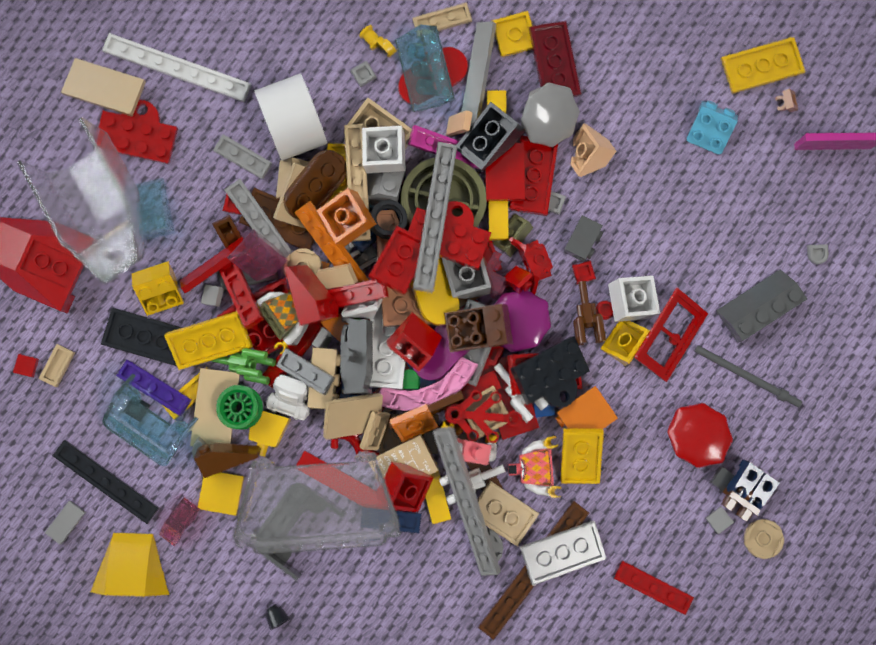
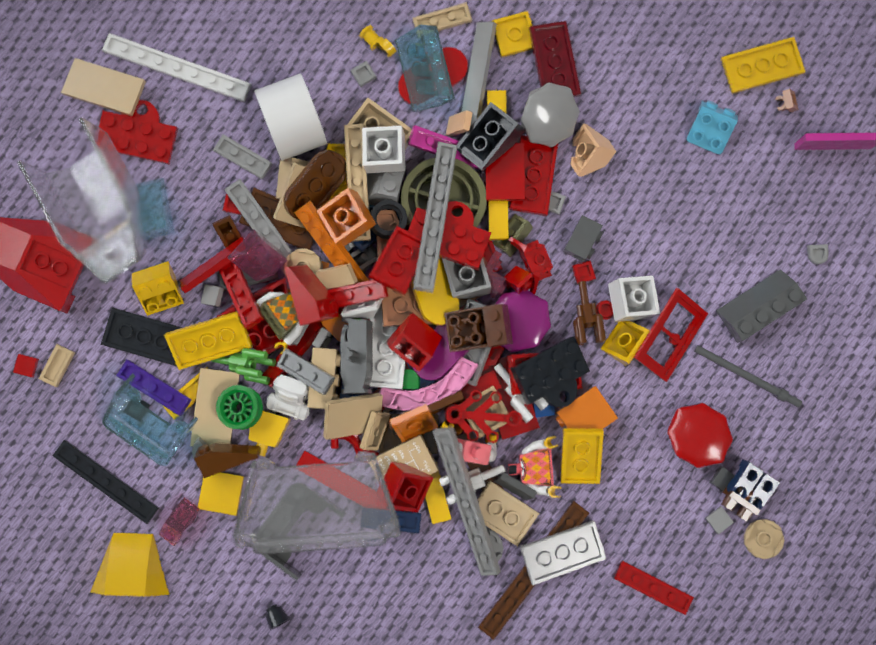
light grey tile [45,501,86,545] -> none
none -> dark grey tile [494,473,537,501]

